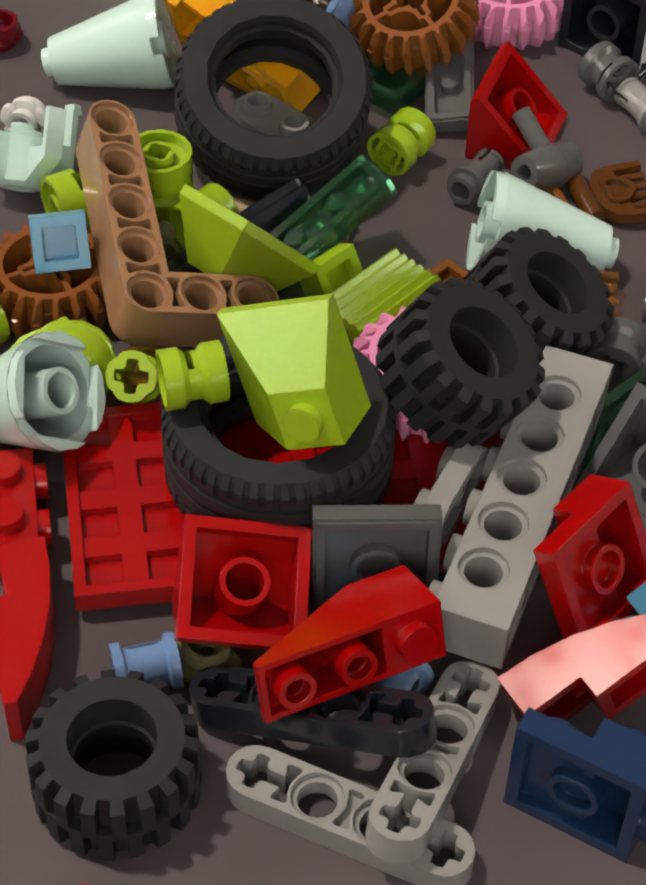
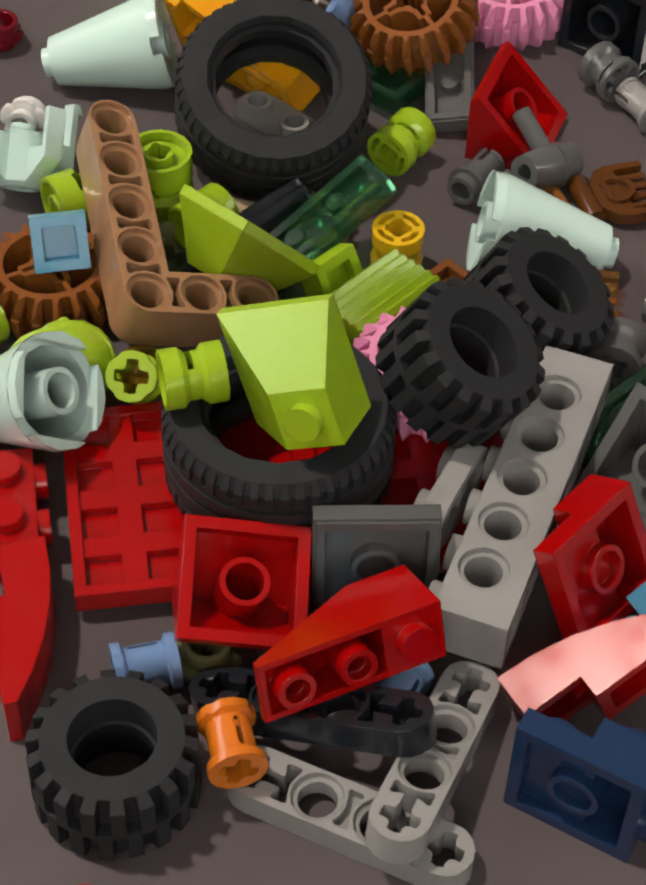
none -> orange bush [196,697,269,789]
none -> yellow wheel [369,210,425,266]

